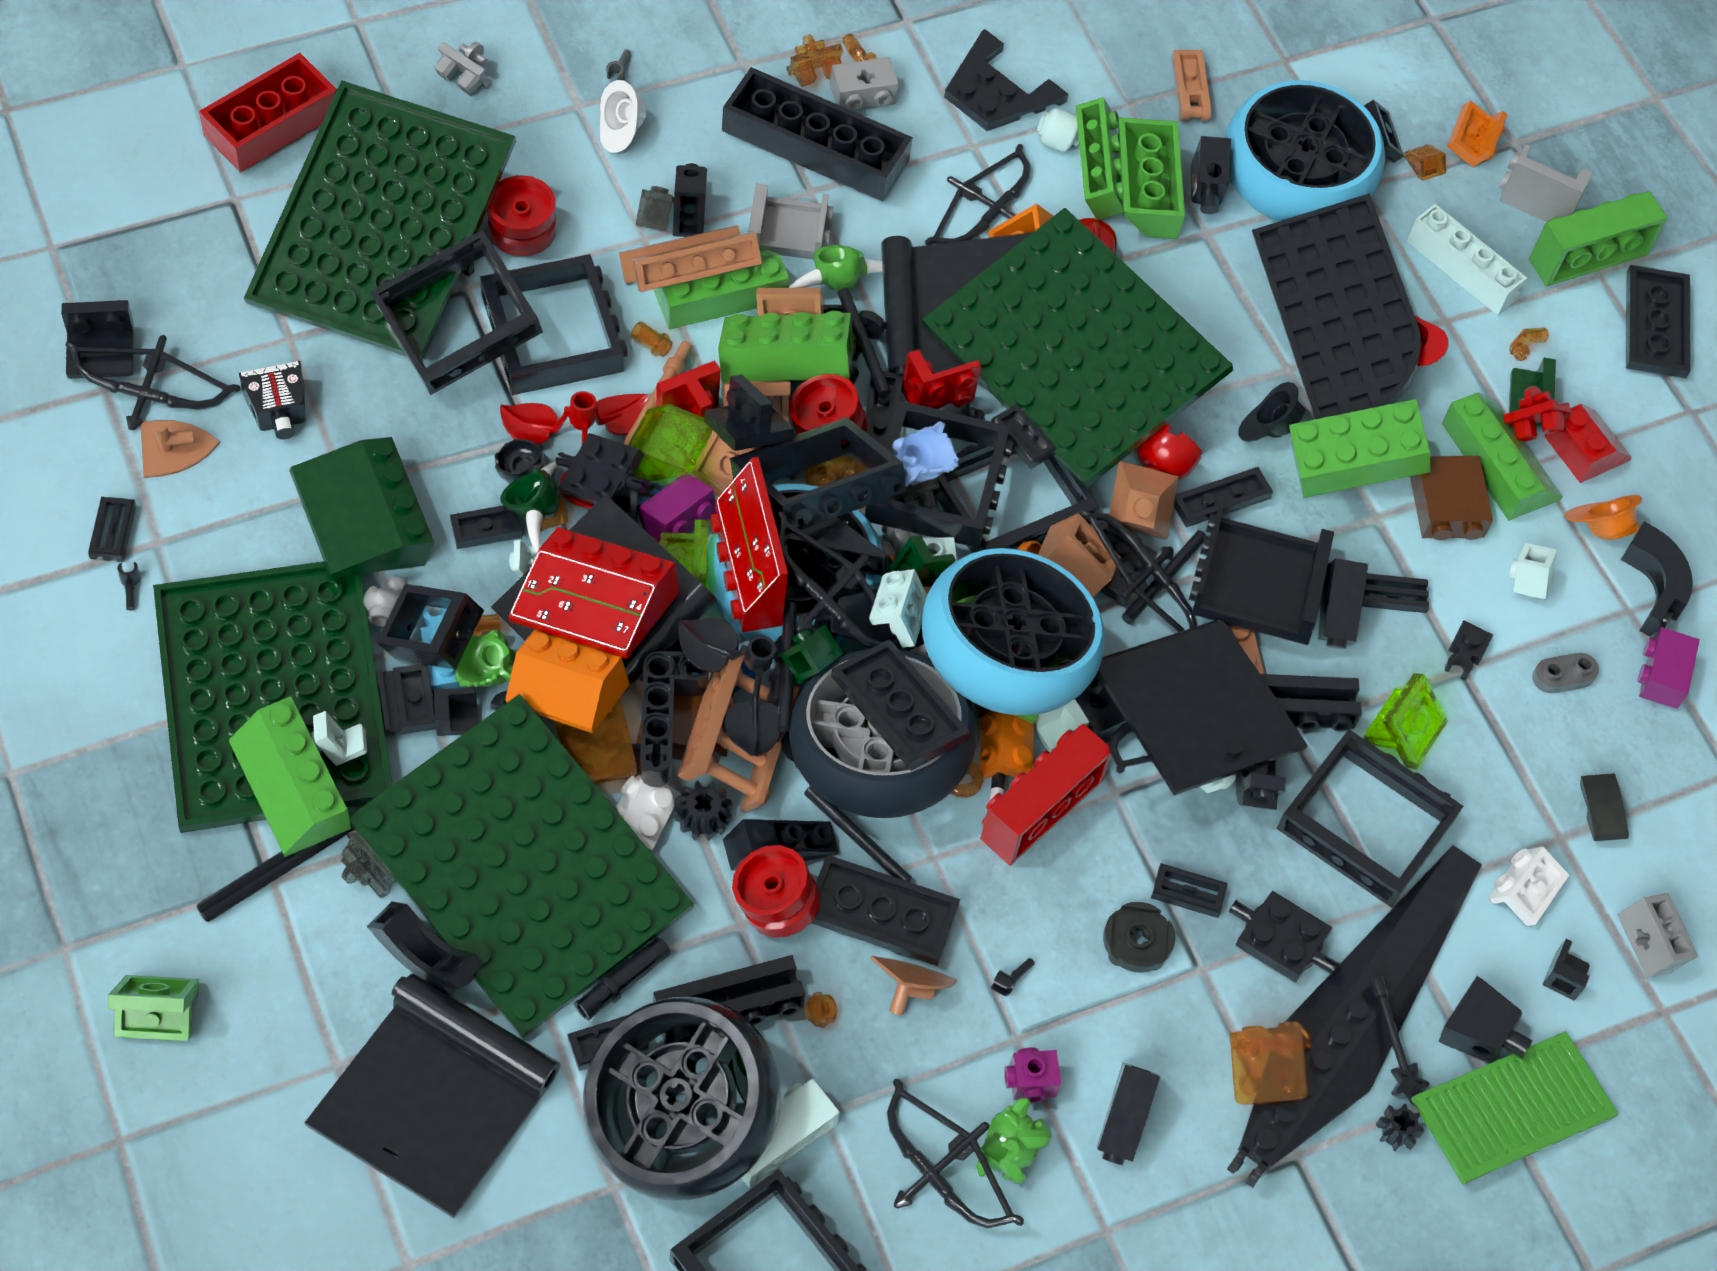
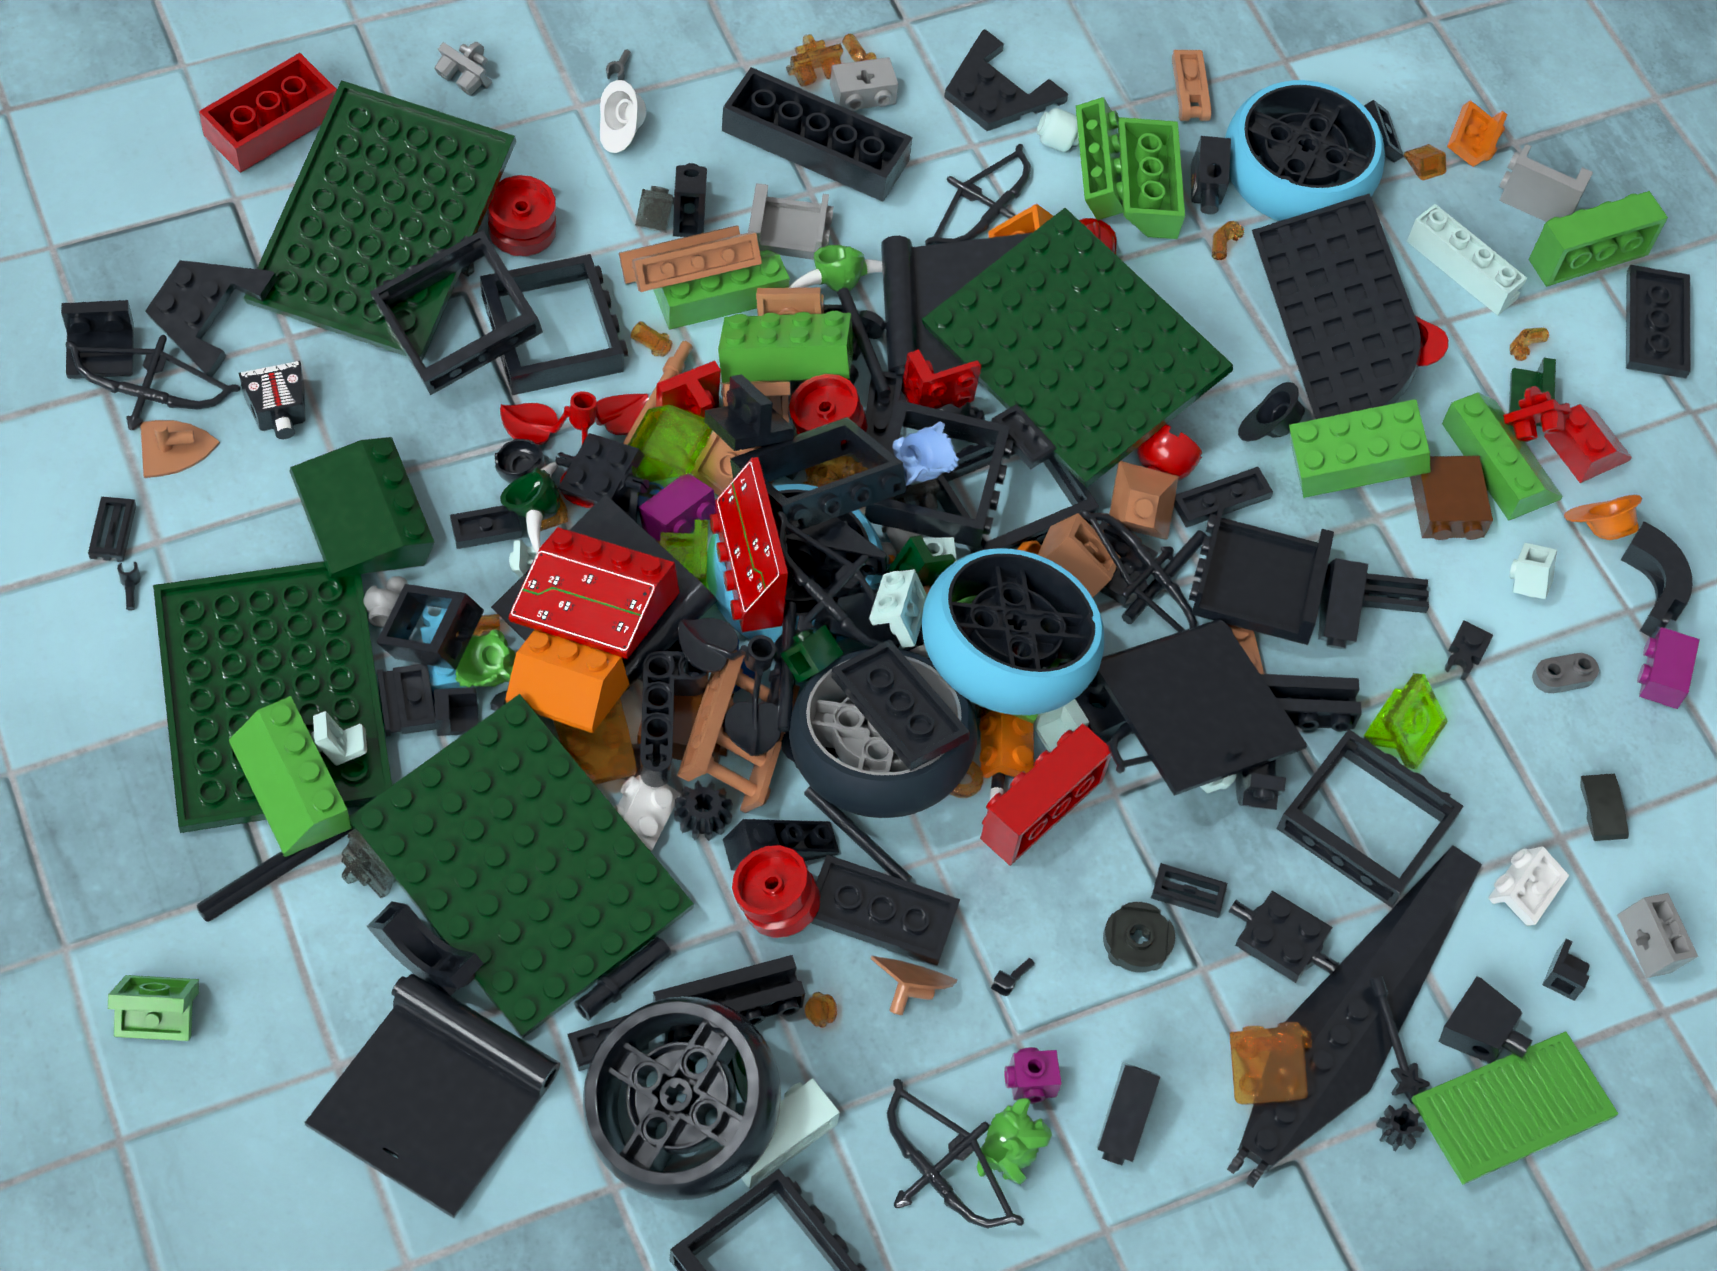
none -> black wing [145,260,278,377]
none -> clear orange arm [1212,221,1244,260]

